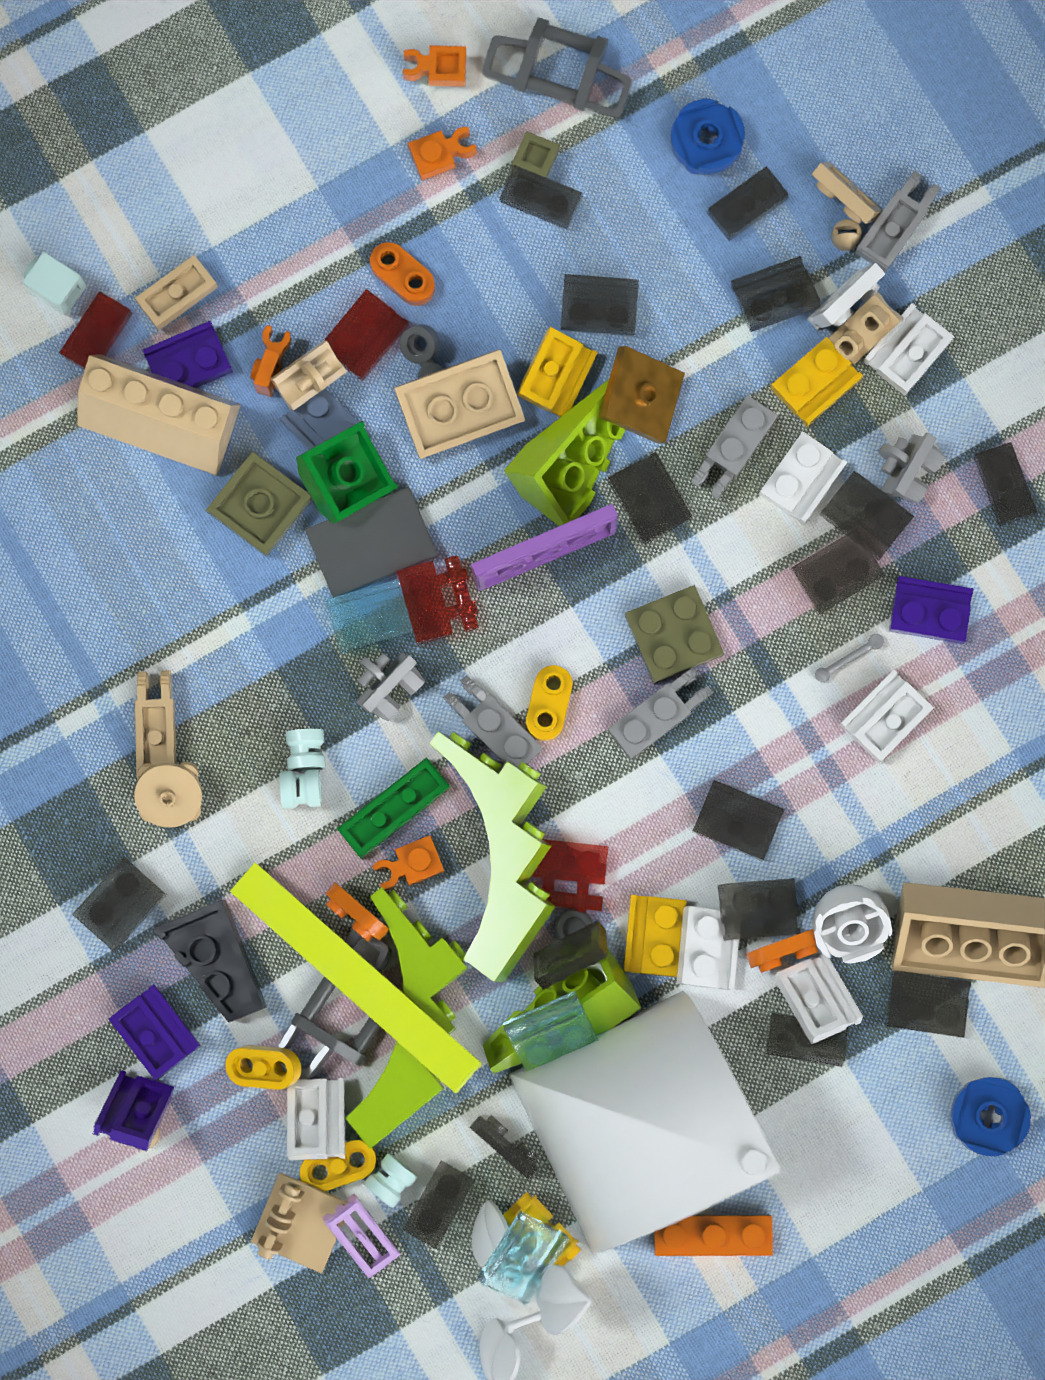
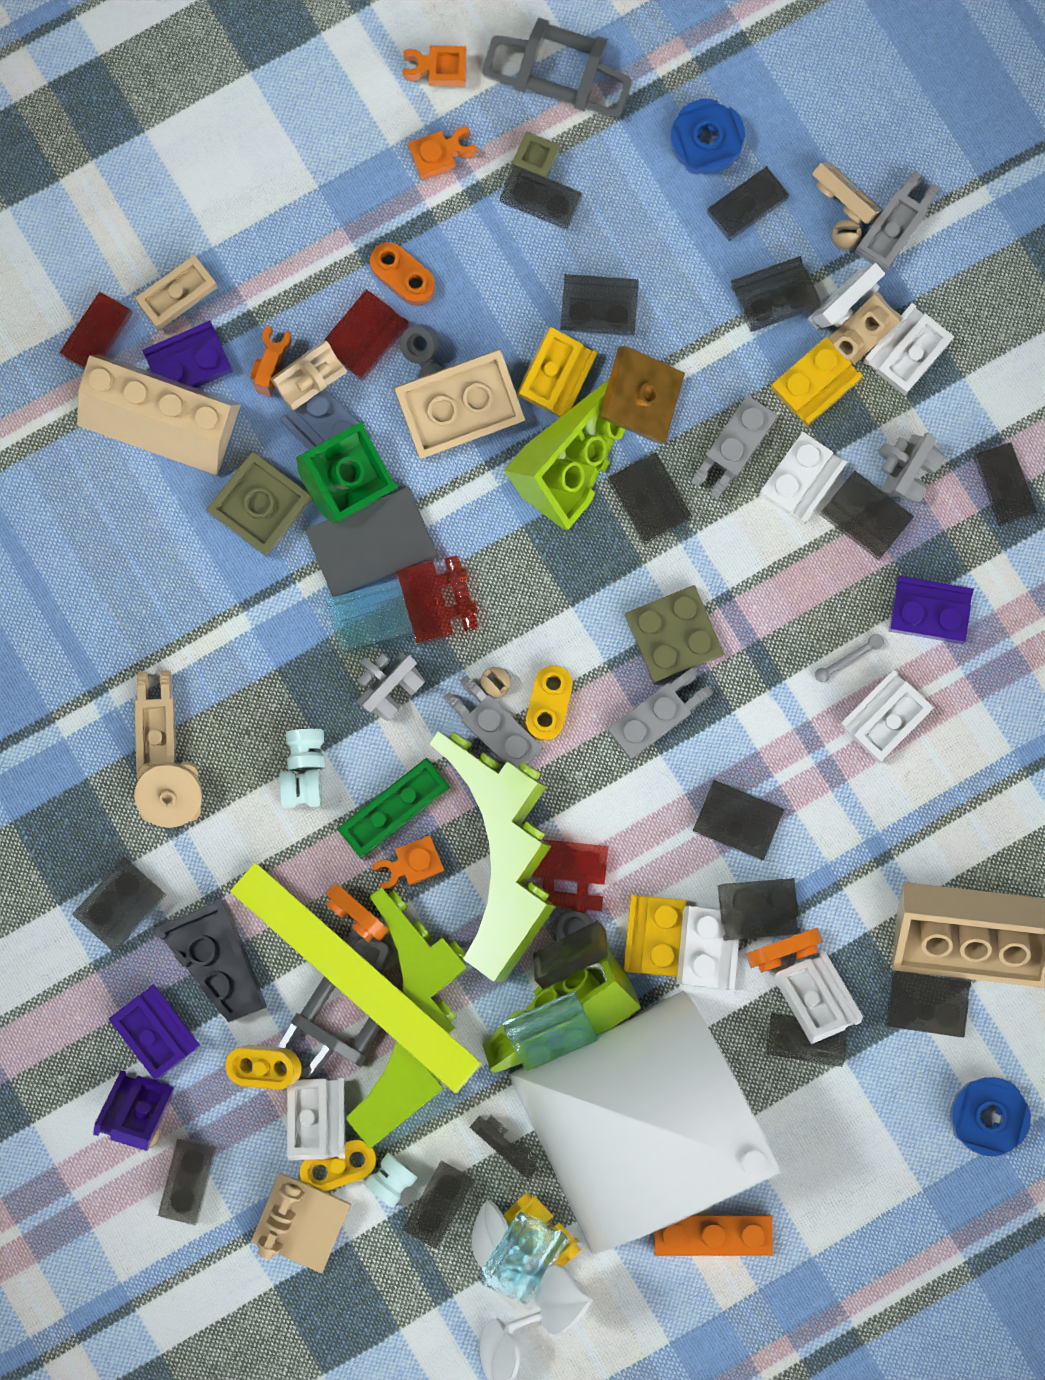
light aqua brick [23,252,87,316] -> none
lavender tile [322,1194,400,1278] -> none
medium lavender tile [471,504,618,591] -> none
clear smoke plate [790,528,885,615] -> none
white cylinder [812,884,892,963] -> none
none -> clear smoke plate [158,1138,217,1225]
none -> tan hinge [480,667,511,698]

